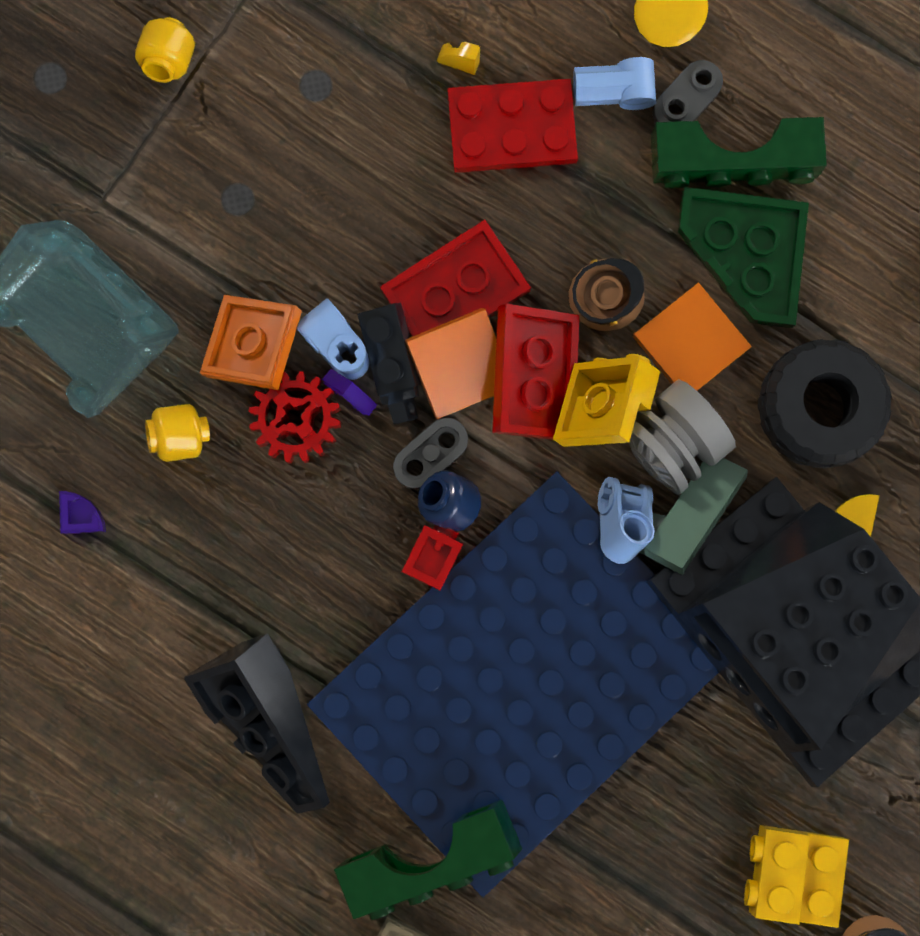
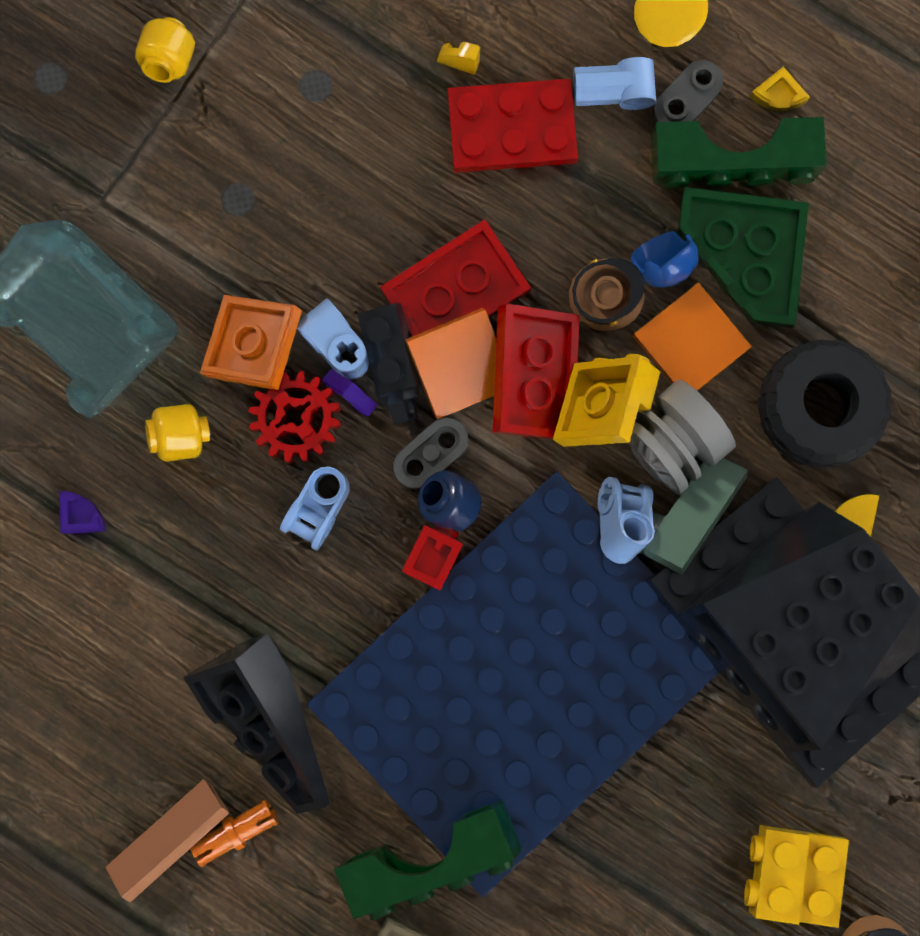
none -> nougat tile [106,779,229,902]
none -> orange pin [190,799,279,867]
none -> light blue piece [280,467,350,551]
none -> blue hair [630,231,698,288]
none -> yellow tile [749,66,810,111]

